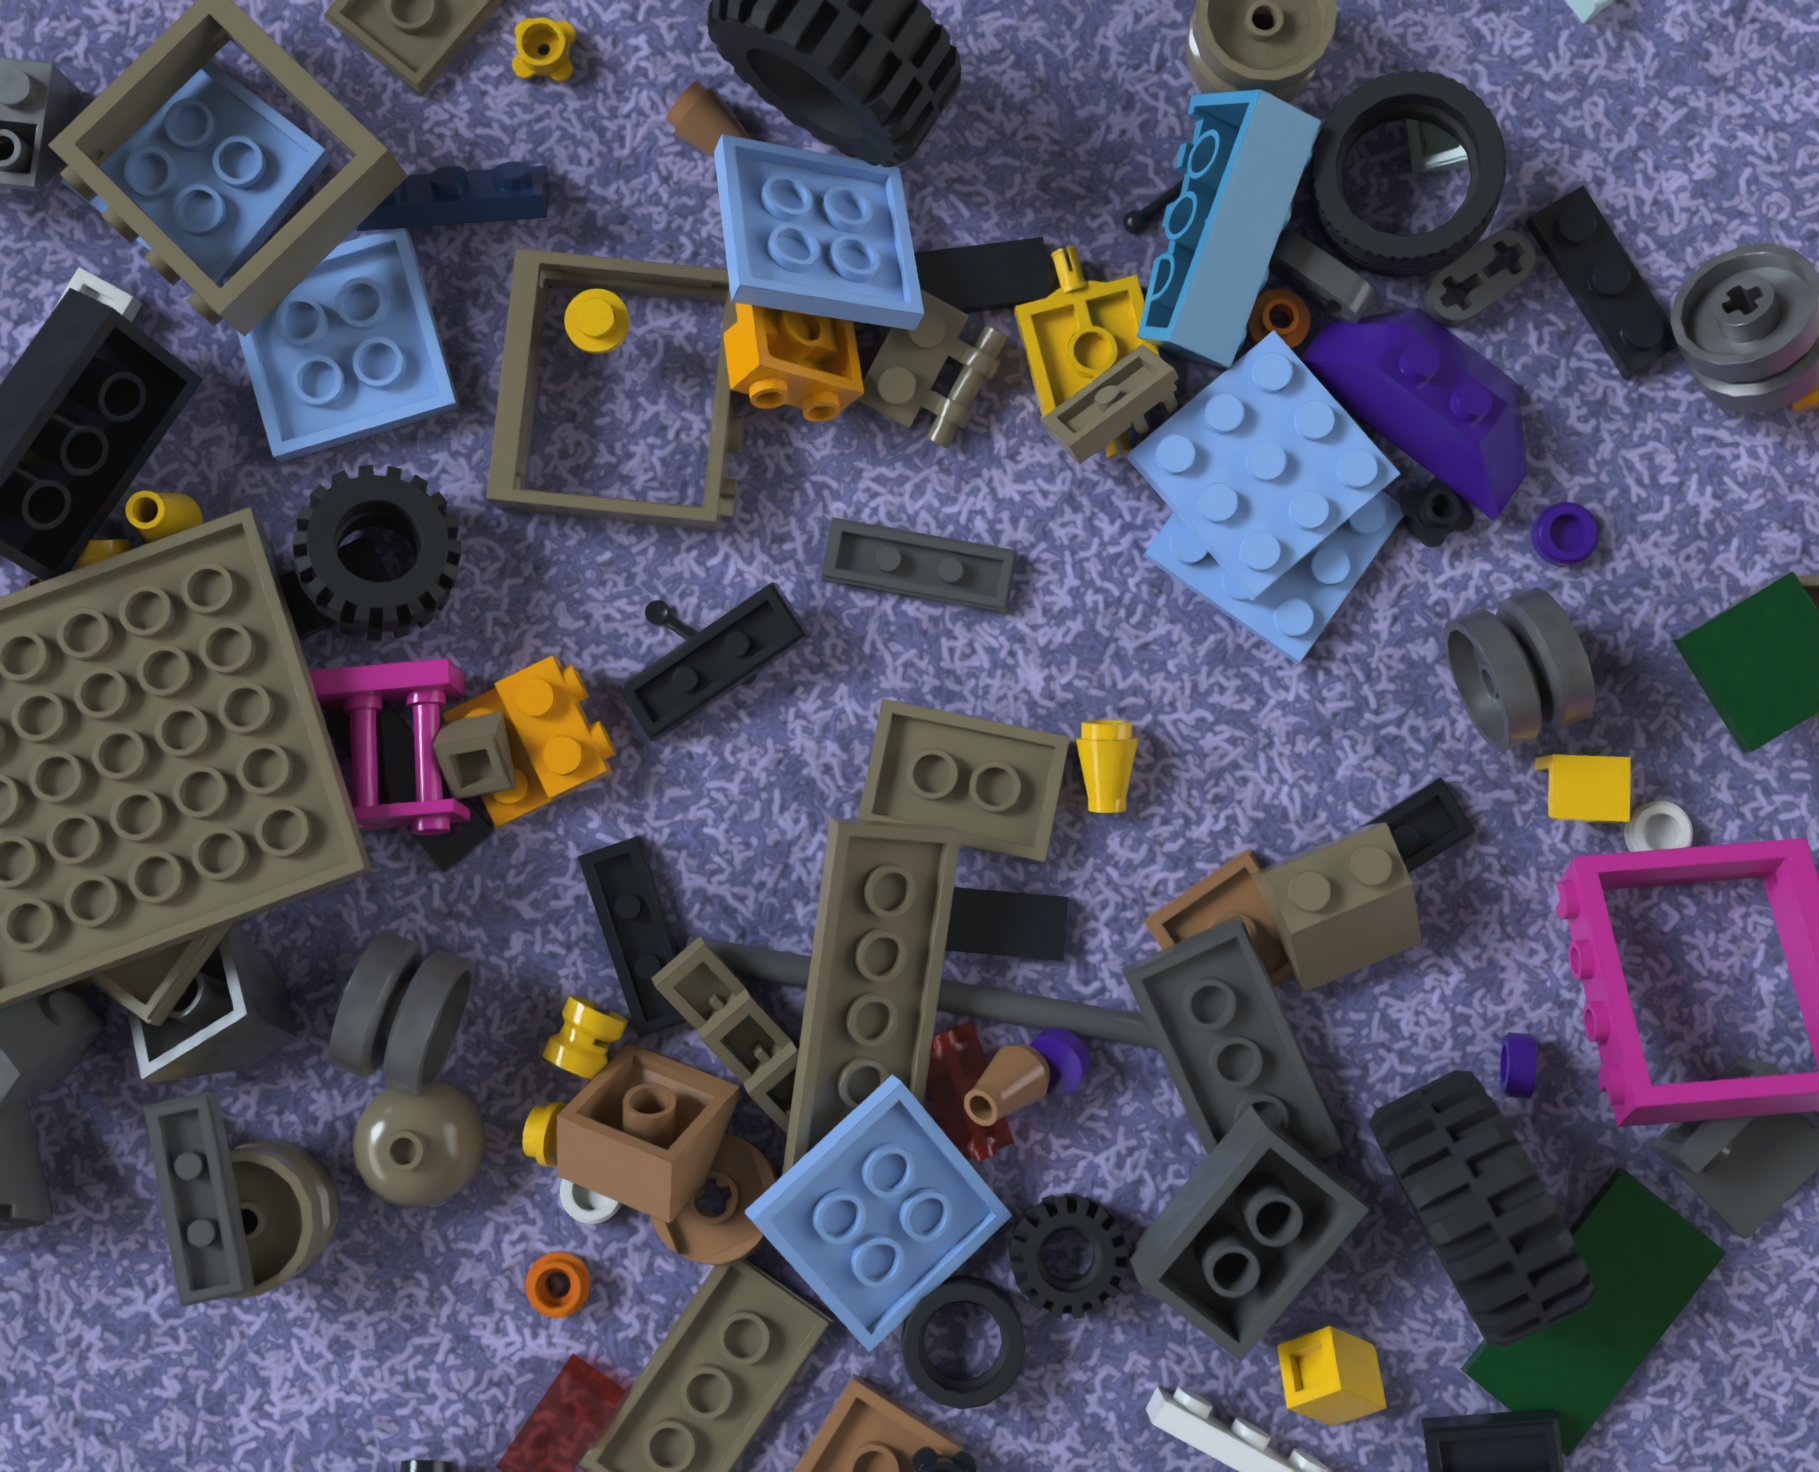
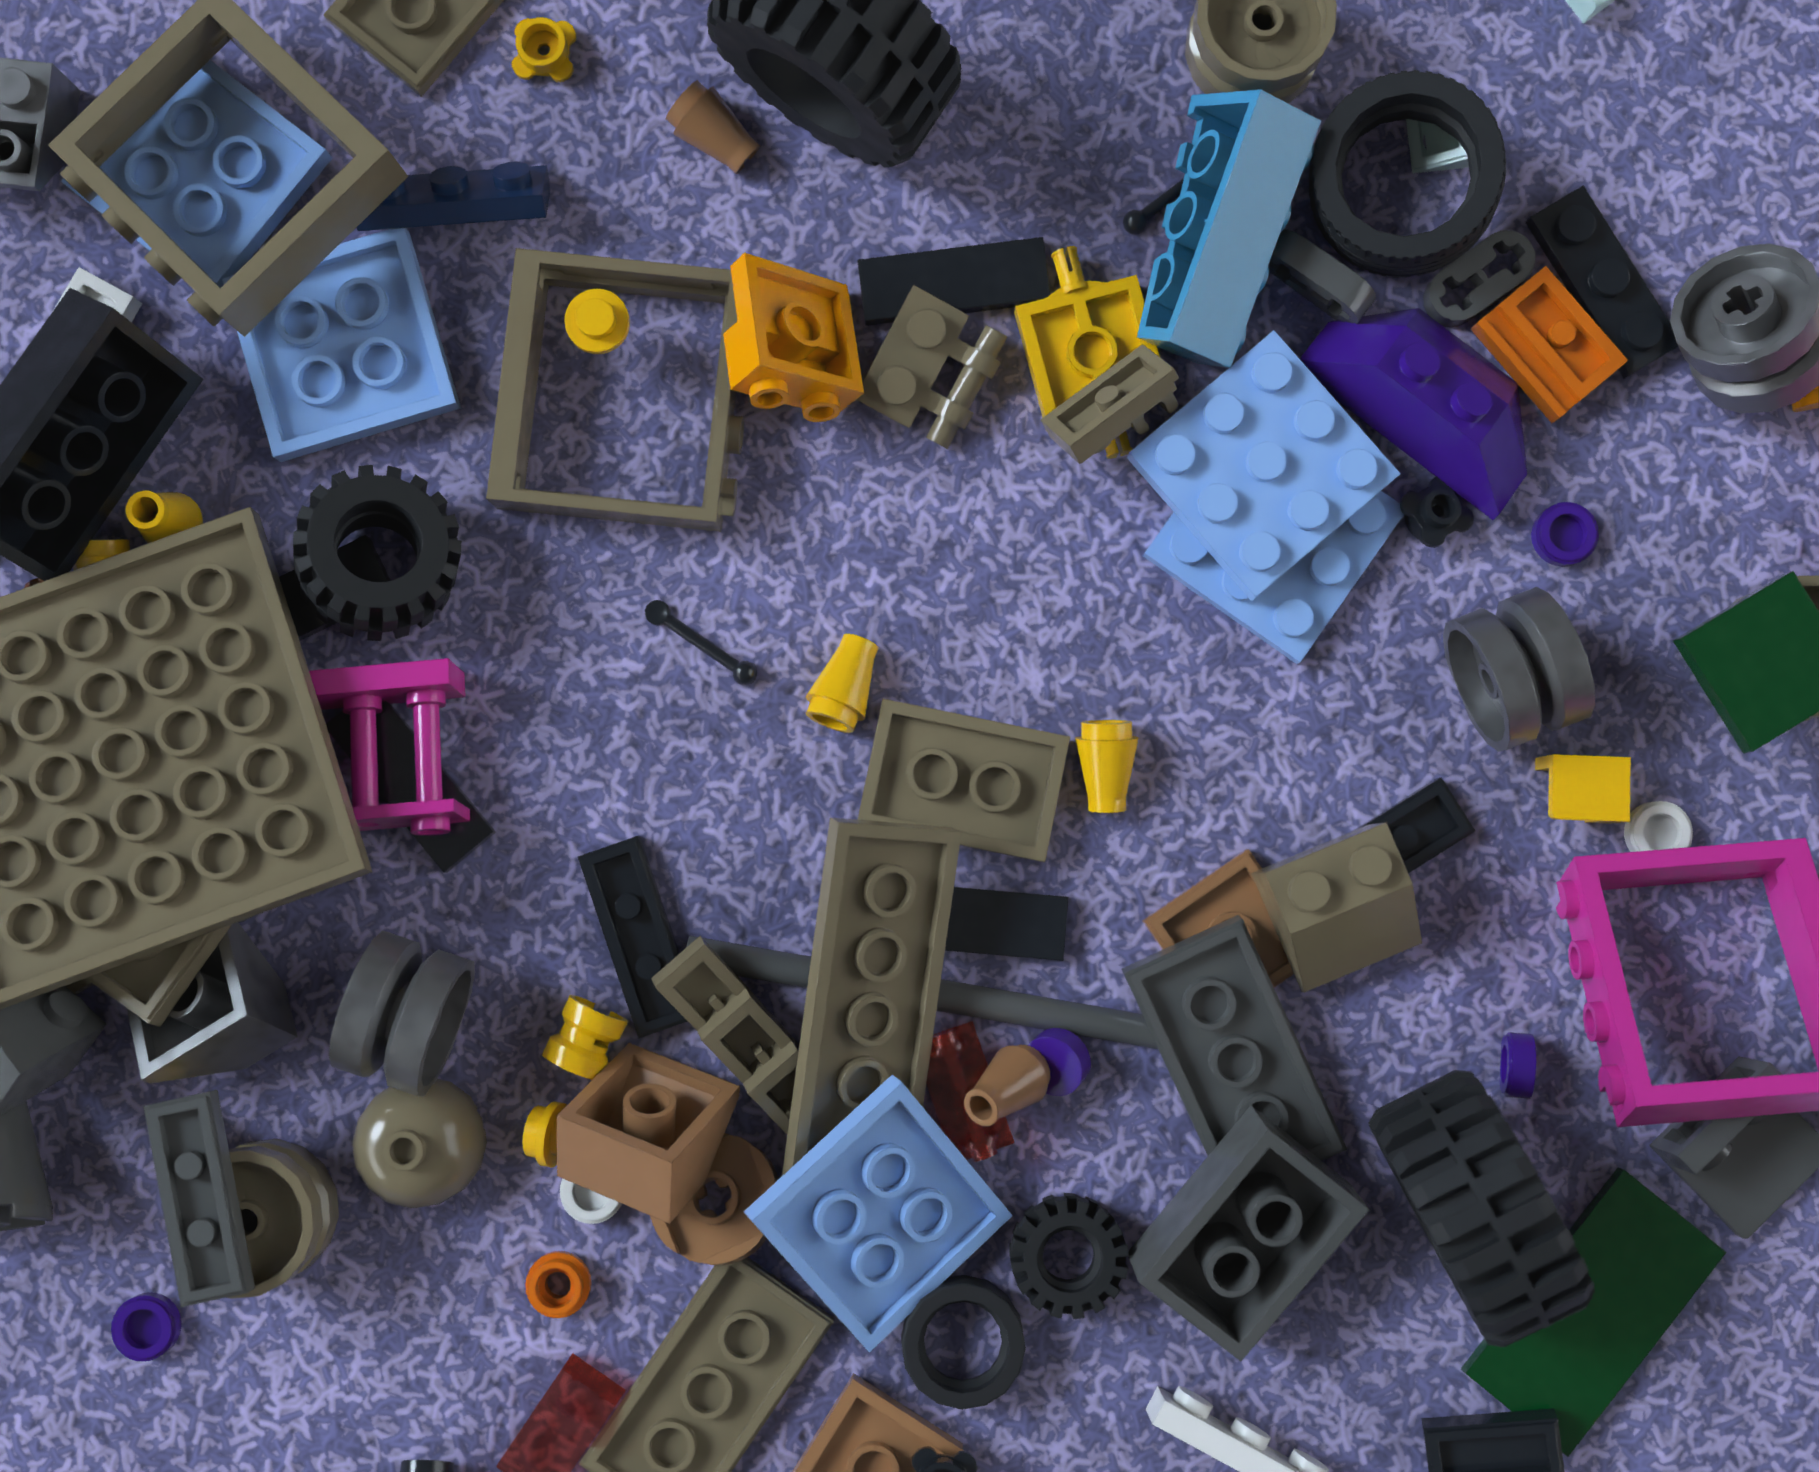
dark tan slope [433,712,516,800] -> none
light orange plate [442,656,616,828] -> none
black tile [618,582,812,741] -> none
light blue plate [714,134,924,331] -> none
dark grey tile [821,517,1018,614] -> none
orange plate [1246,289,1310,350] -> none
yellow panel [1277,1326,1387,1426] -> none
none -> dark purple tile [111,1292,182,1362]
none -> yellow cone [805,634,878,733]
none -> orange plate [1470,266,1629,423]

